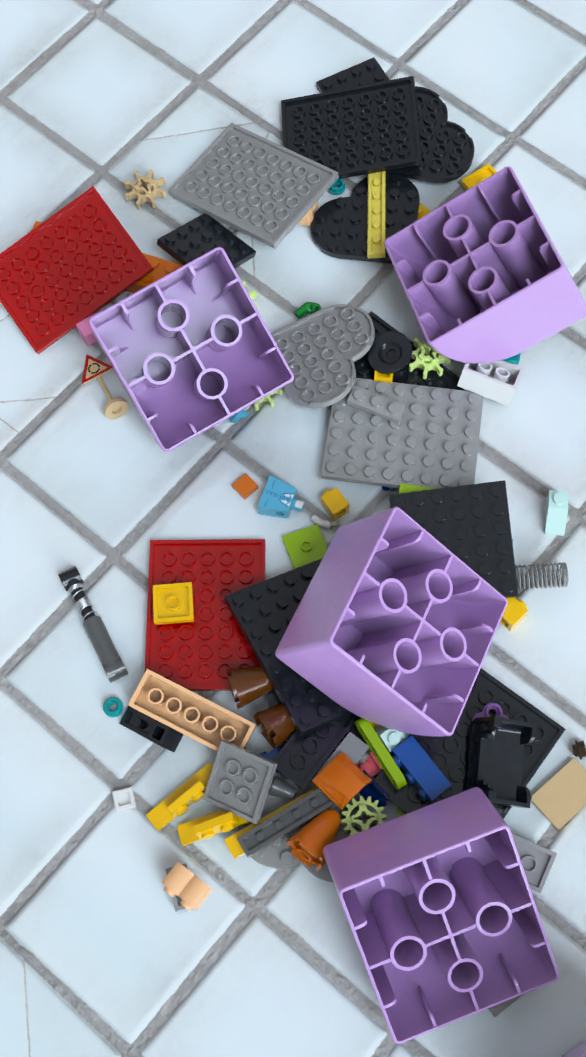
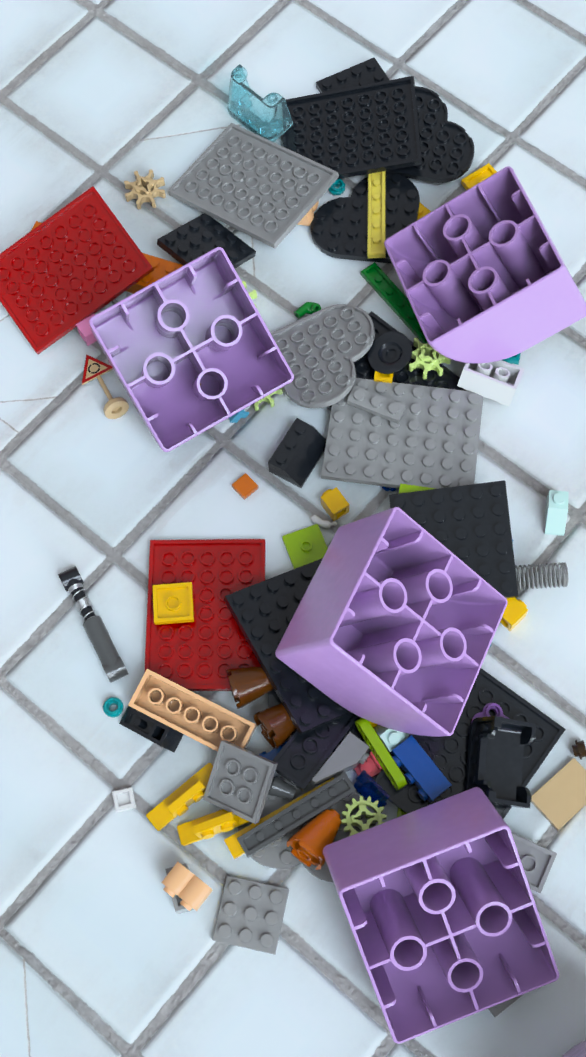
medium azure torso [257,475,305,519] -> none
orange slope [312,752,372,811] -> none
none -> light grey plate [212,876,289,955]
none -> clear light blue windscreen [227,64,293,142]
none -> black slope [268,418,326,488]
none -> green tile [361,262,427,344]

